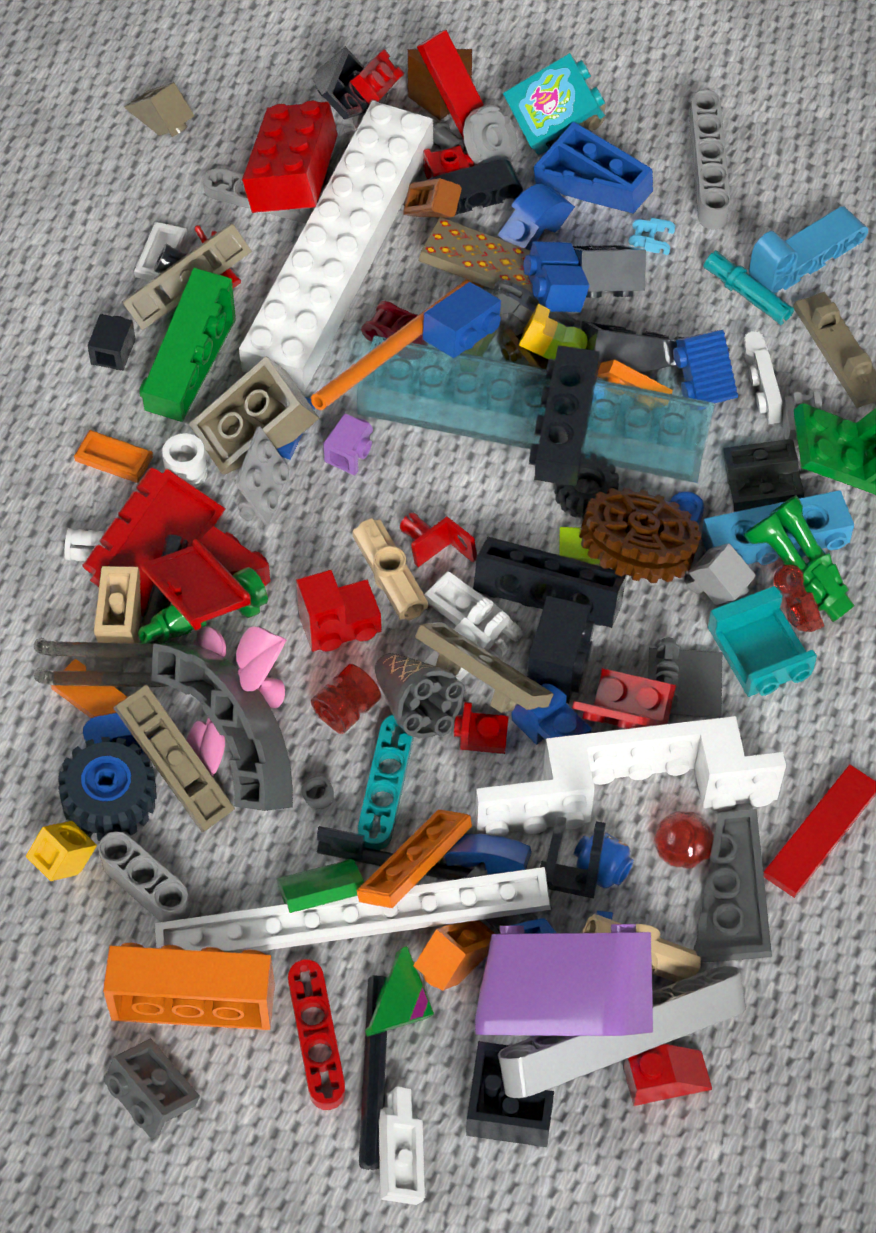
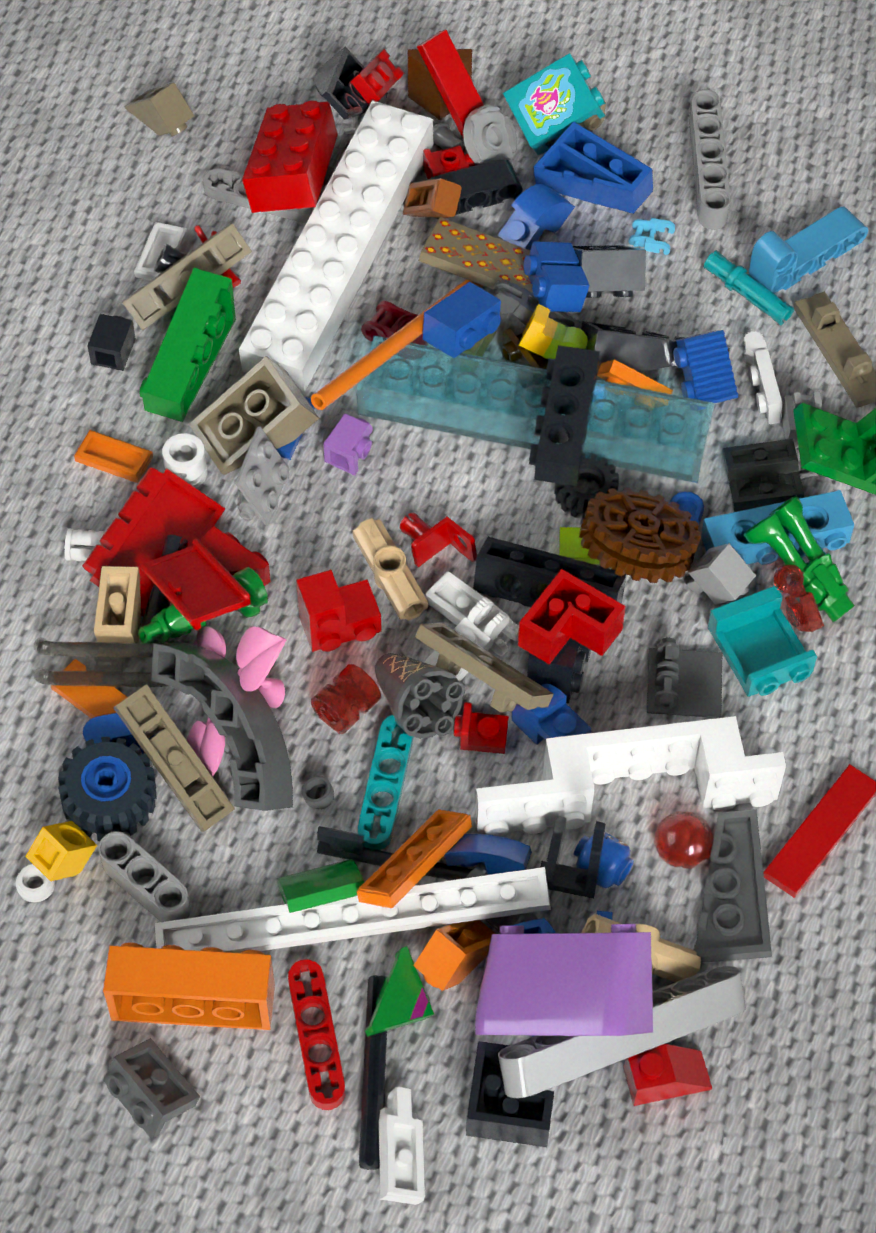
red bracket [572,668,676,729] -> none
none -> white plate [16,864,55,902]
none -> red brick [518,569,626,664]

